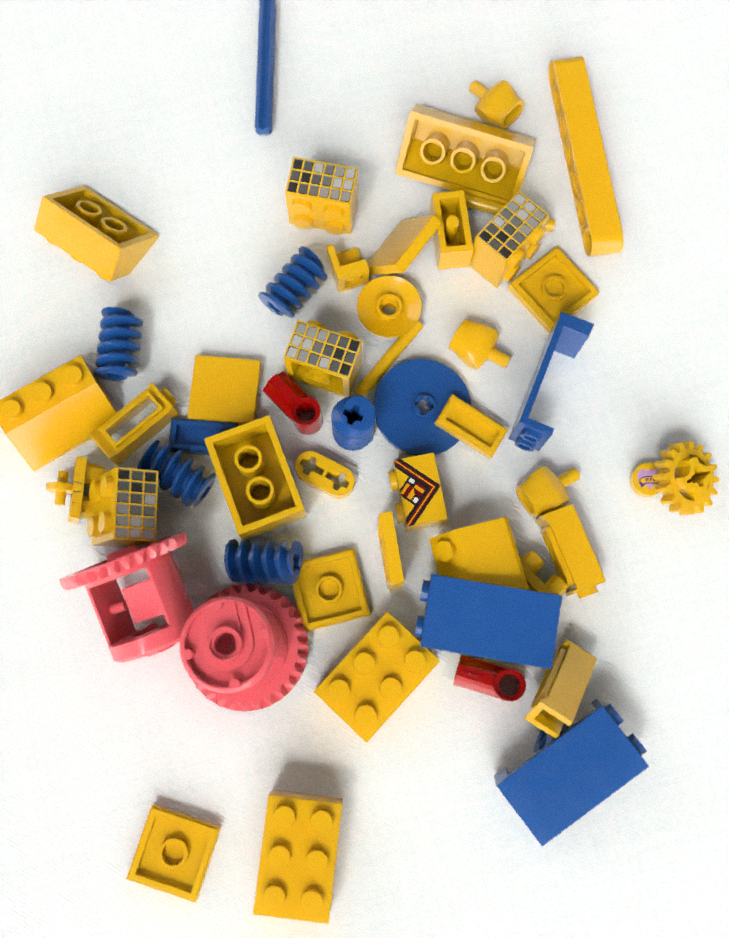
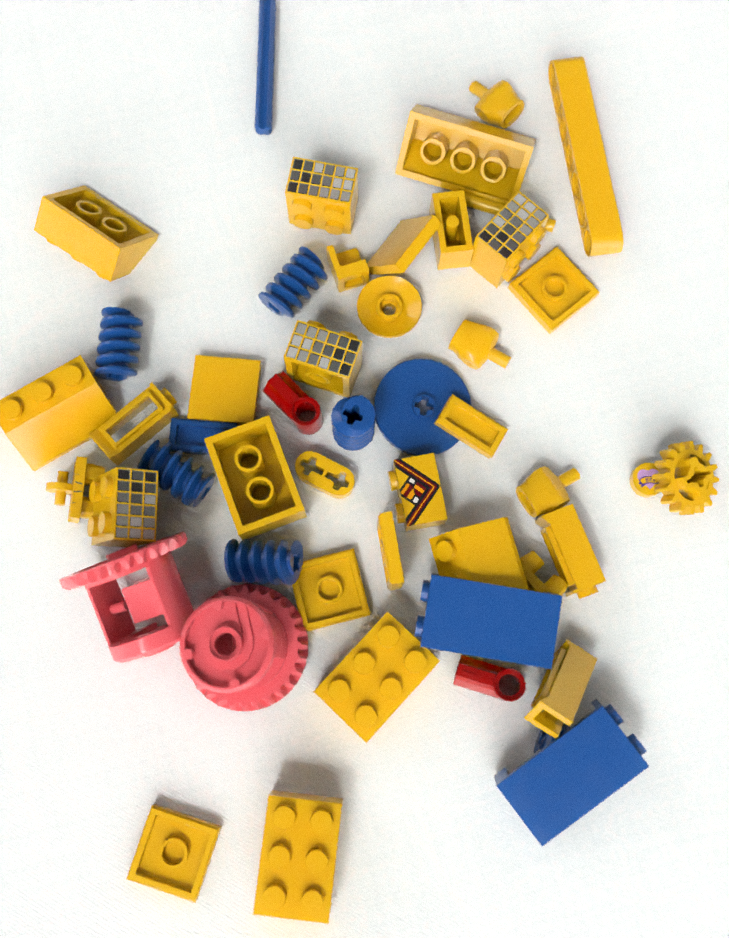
yellow bar [353,321,423,397] -> none
blue panel [508,312,594,451] -> none

